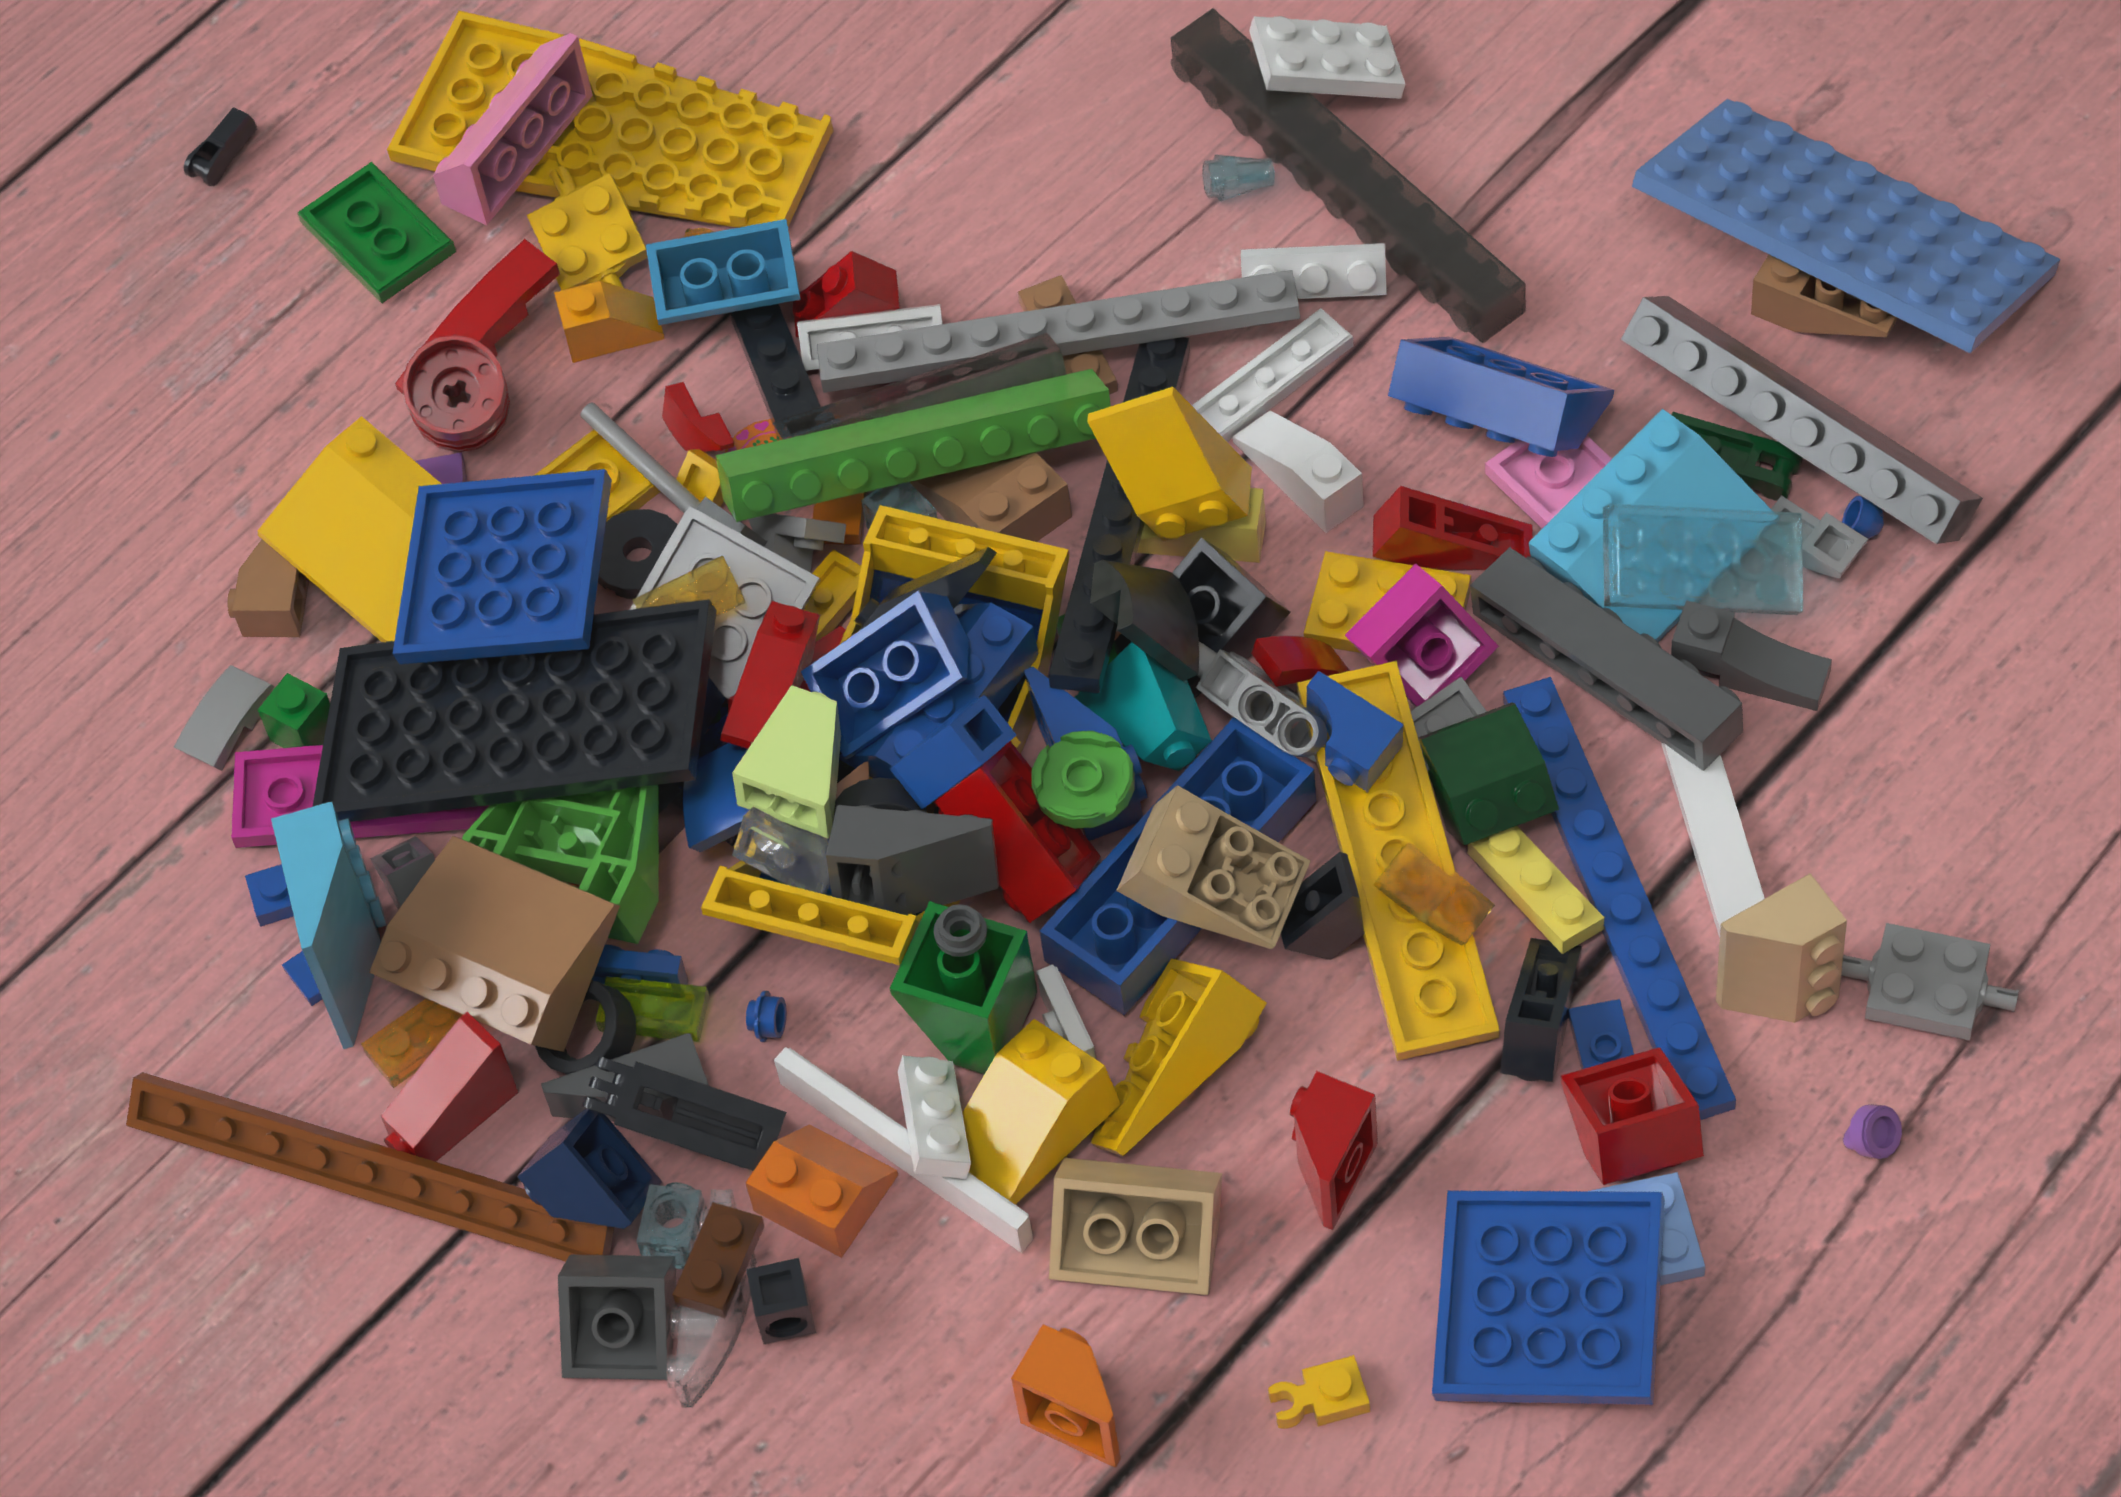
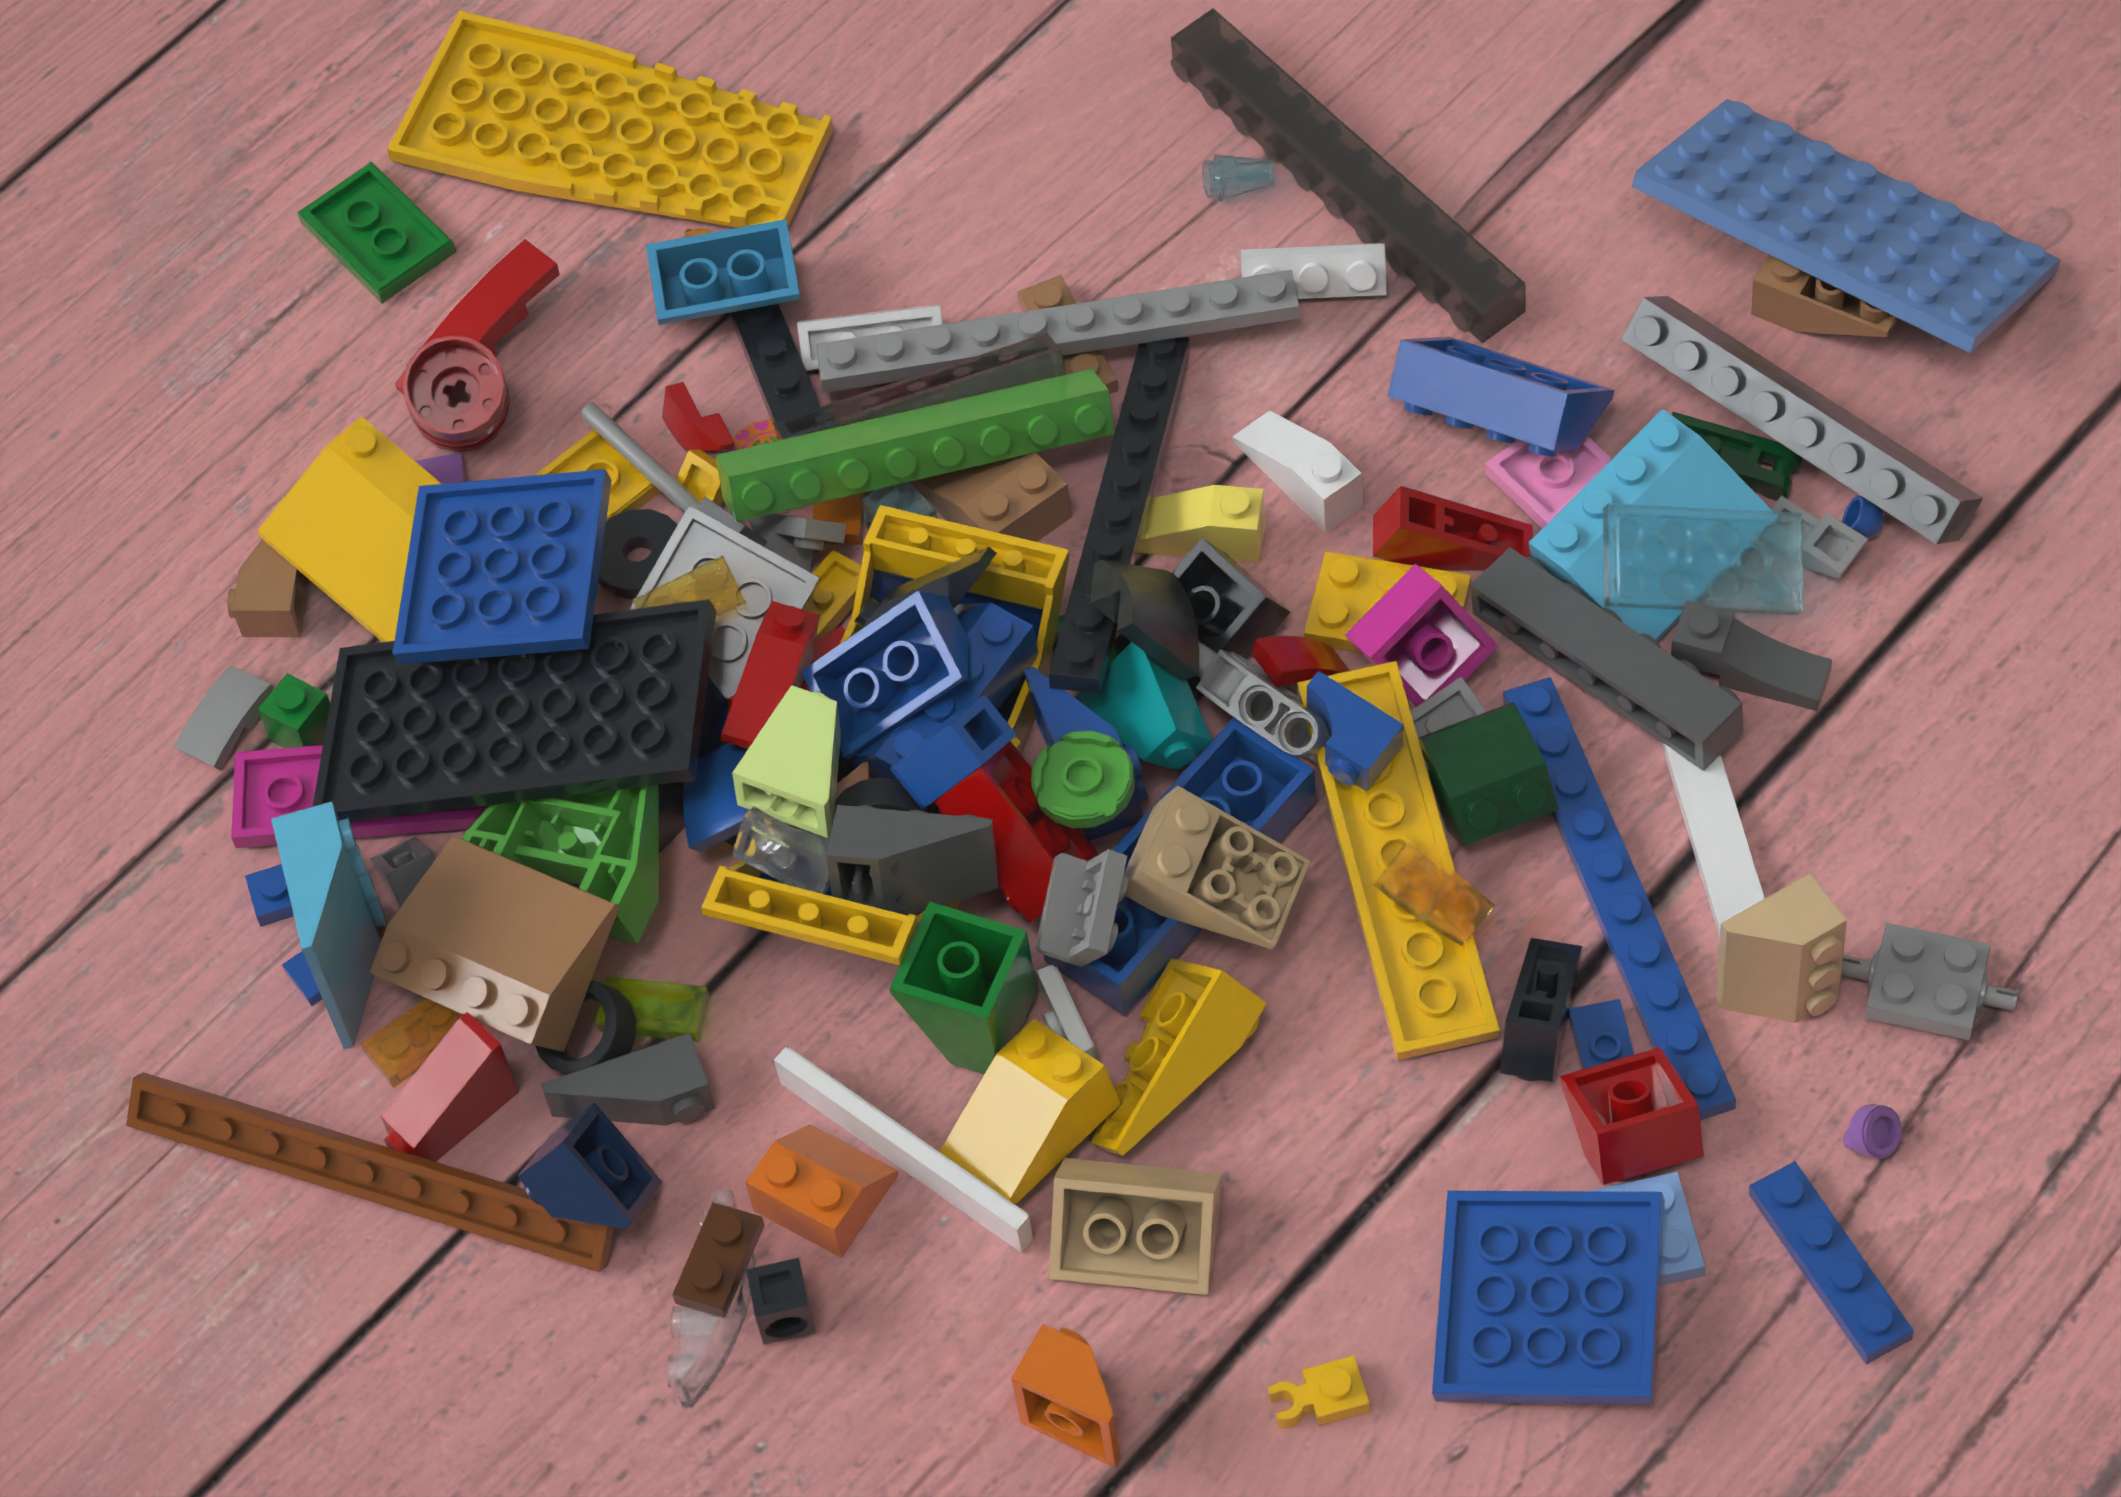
black bar [184,107,257,186] -> none
bright pink slope [433,33,593,225] -> none
yellow plate [527,166,648,291] -> none
light orange slope [554,281,665,363] -> none
dark grey slope [558,1255,677,1380] -> none
black hinge [581,1056,787,1171] -> none
blue plate [592,944,688,999] -> none
clear light blue brick [636,1182,708,1269] -> none
blue plate [746,991,787,1042] -> none
red slope [793,251,900,338] -> none
white plate [898,1055,971,1179] -> none
dark grey plate [934,905,987,957] -> none
yellow slope [1087,387,1252,541] -> none
white tile [1103,308,1354,474] -> none
white plate [1249,16,1406,99] -> none
black slope [1281,852,1364,960] -> none
red slope [1290,1071,1378,1230] -> none
light yellow plate [1467,826,1604,954] -> none
none -> light grey bracket [1035,849,1128,967]
none -> blue plate [1749,1161,1914,1364]

